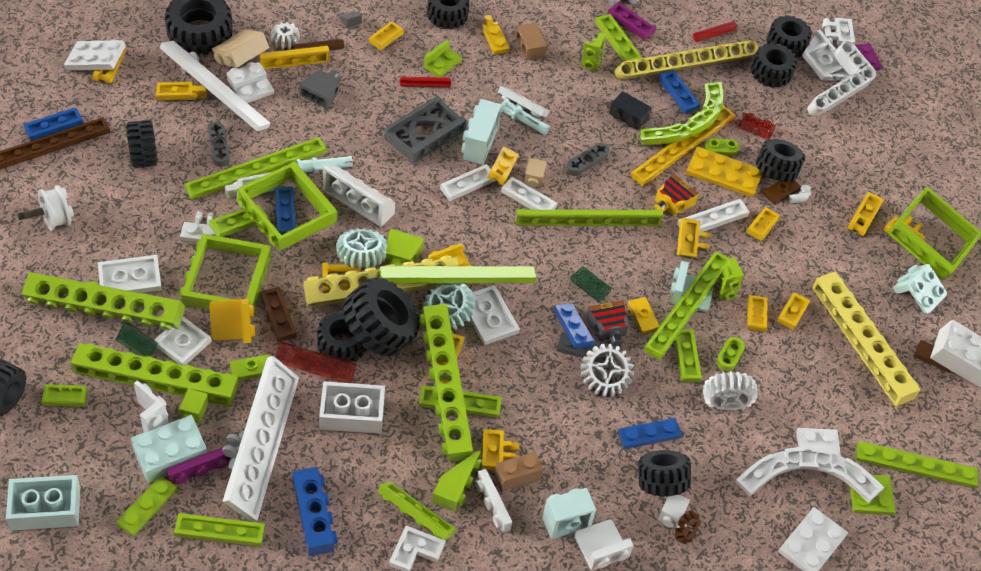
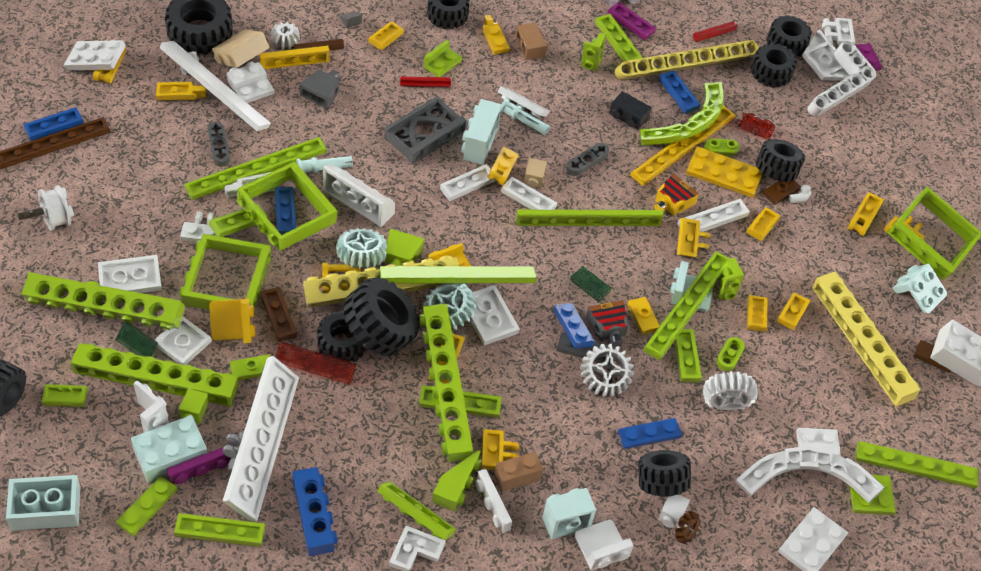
black tyre [126,120,158,168] -> none
white brick [319,381,385,434] -> none

